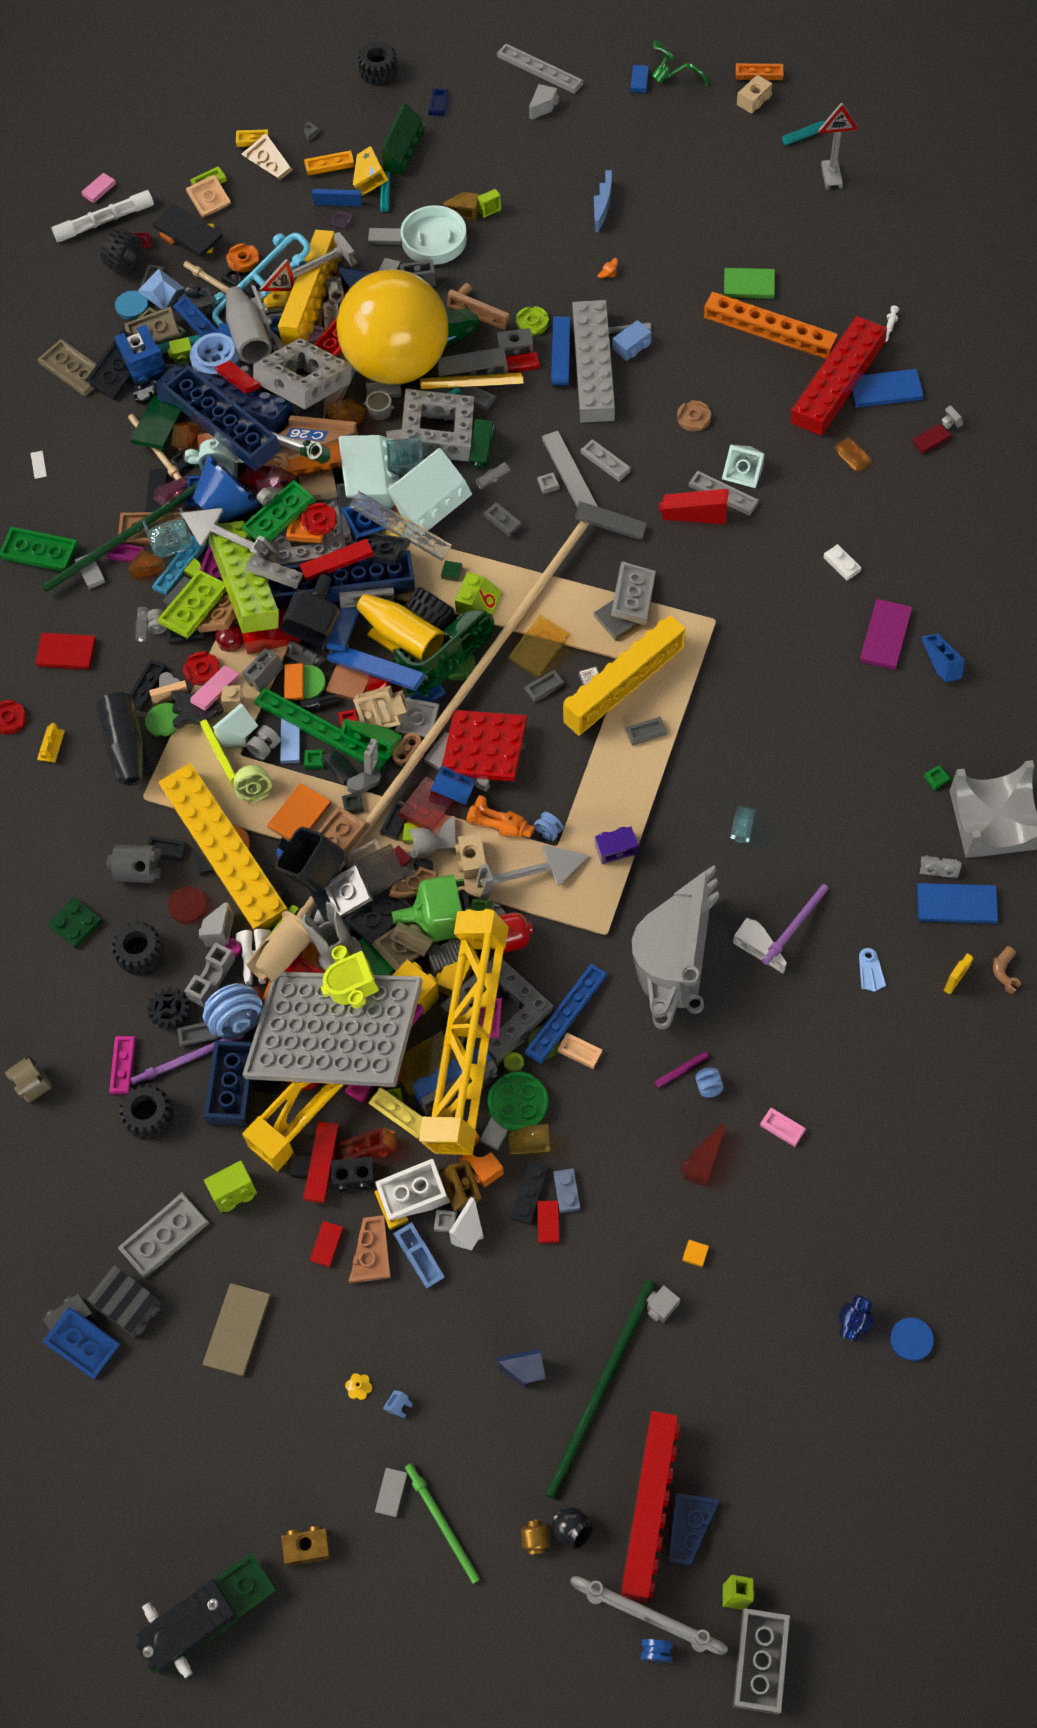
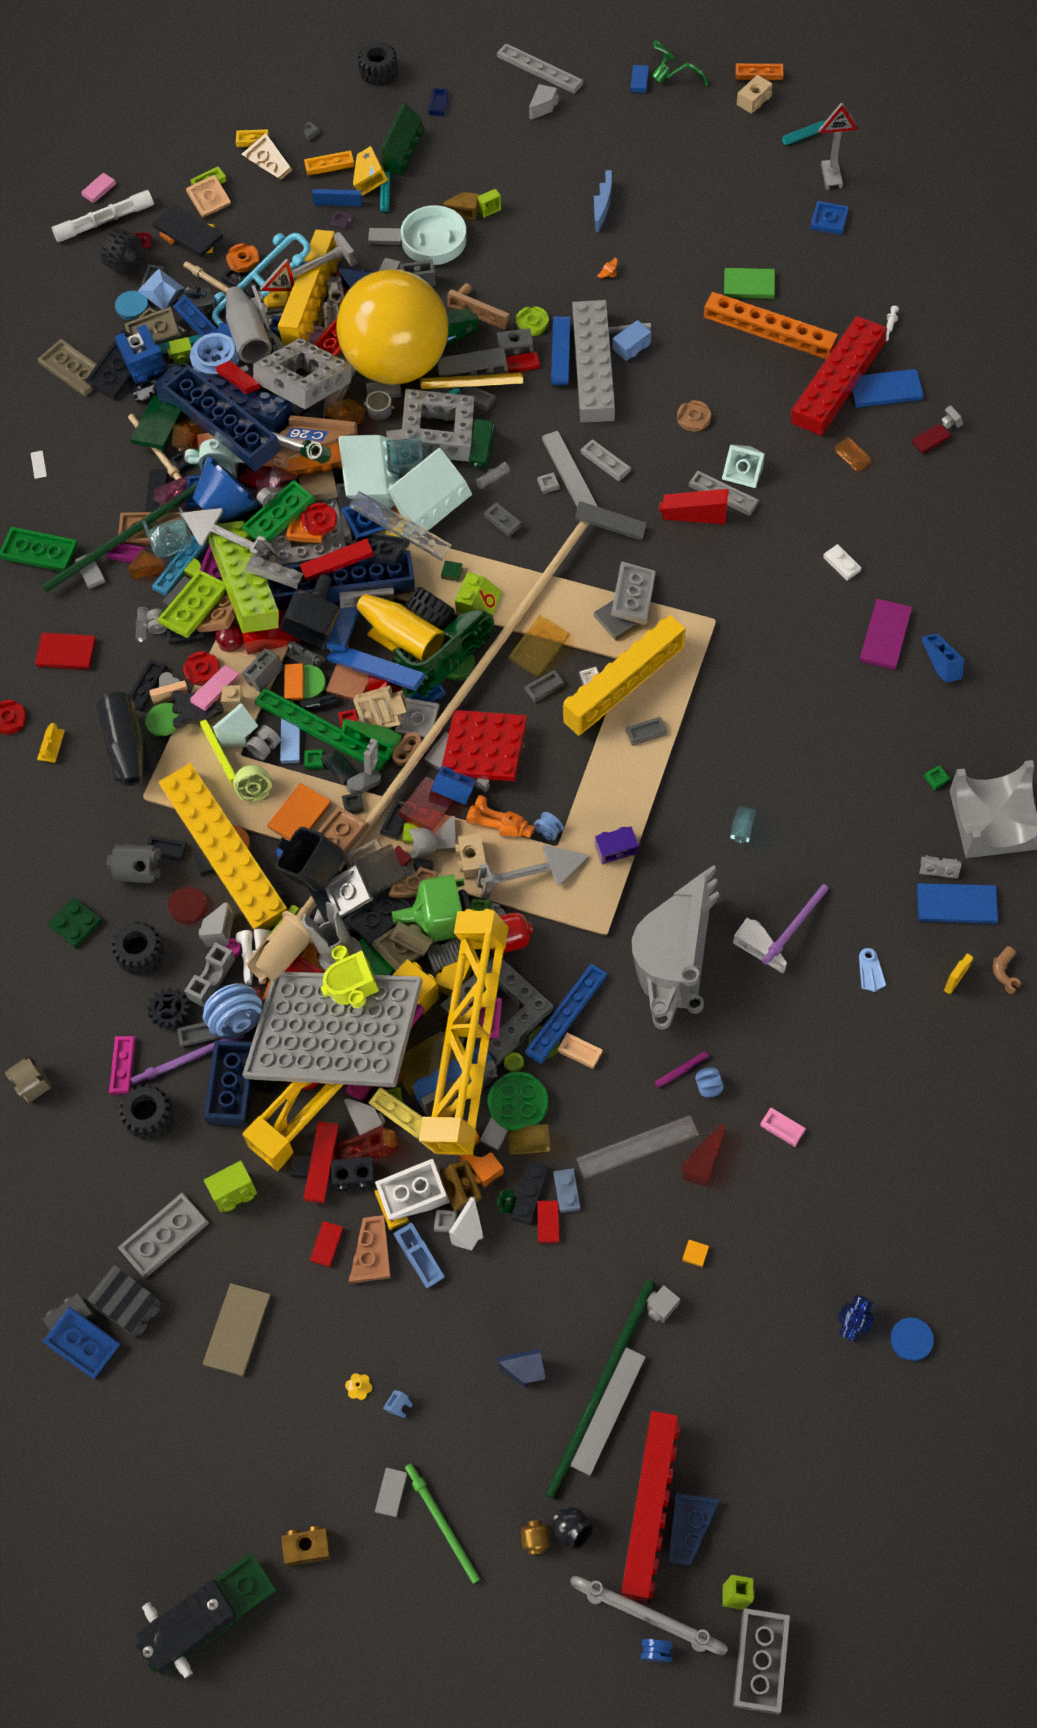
none -> light grey slope [344,1099,385,1141]
none -> dark green plant [496,1189,517,1214]
none -> light grey tile [570,1348,645,1476]
none -> clear plate [577,1115,698,1179]
none -> blue tile [810,201,849,235]

